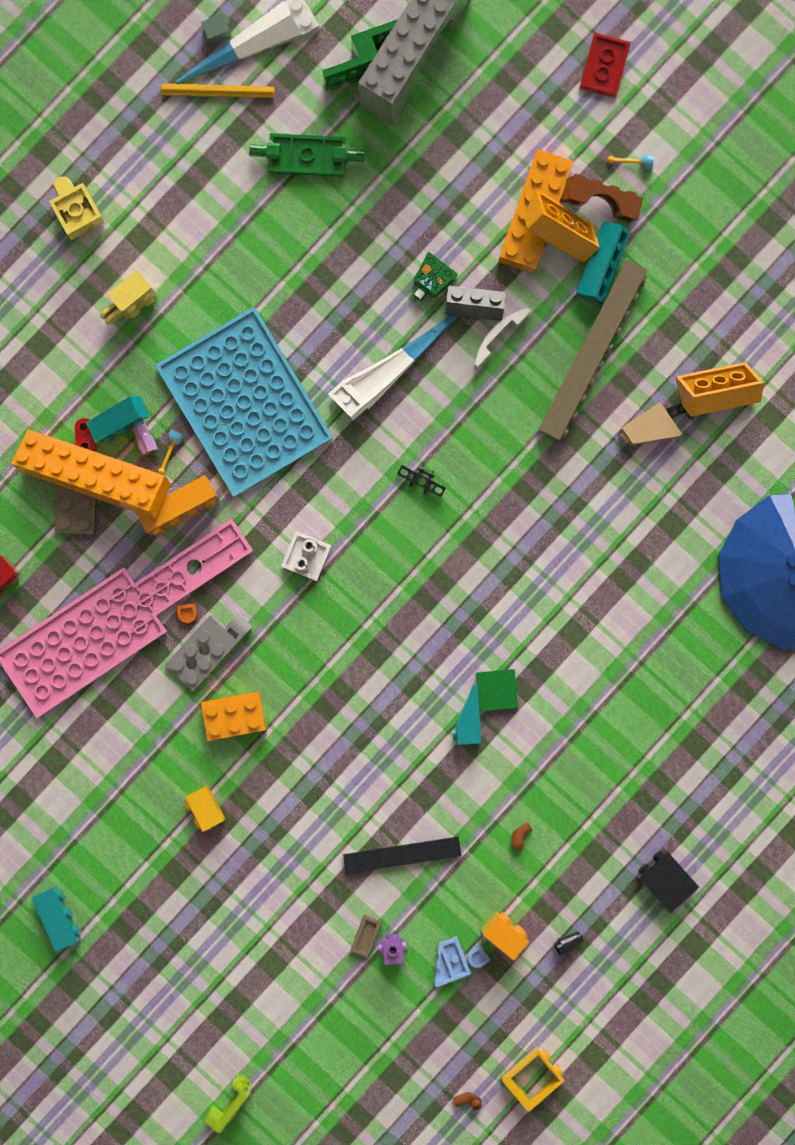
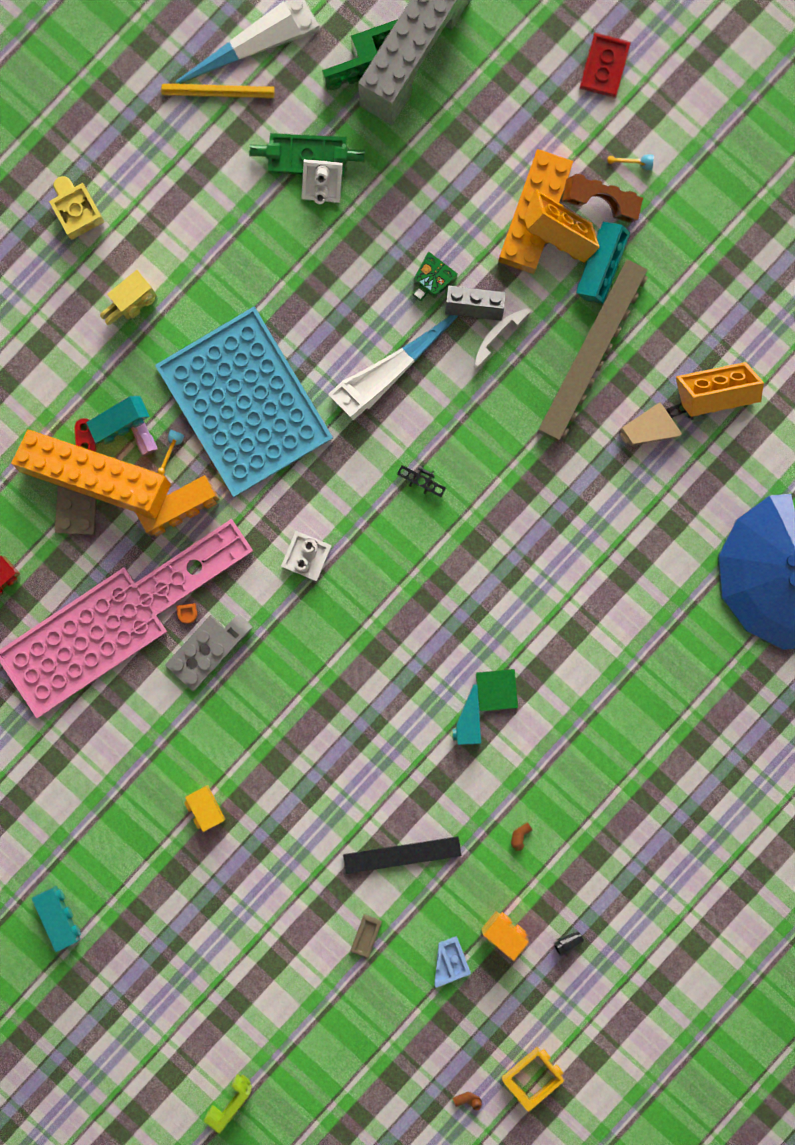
sand green brick [201,13,232,46] -> none
light orange brick [201,691,267,741] -> none
medium lavender brick [379,933,408,965] -> none
light blue tile [467,943,491,968] -> none
black panel [636,850,699,914] -> none
none -> white plate [302,159,343,204]

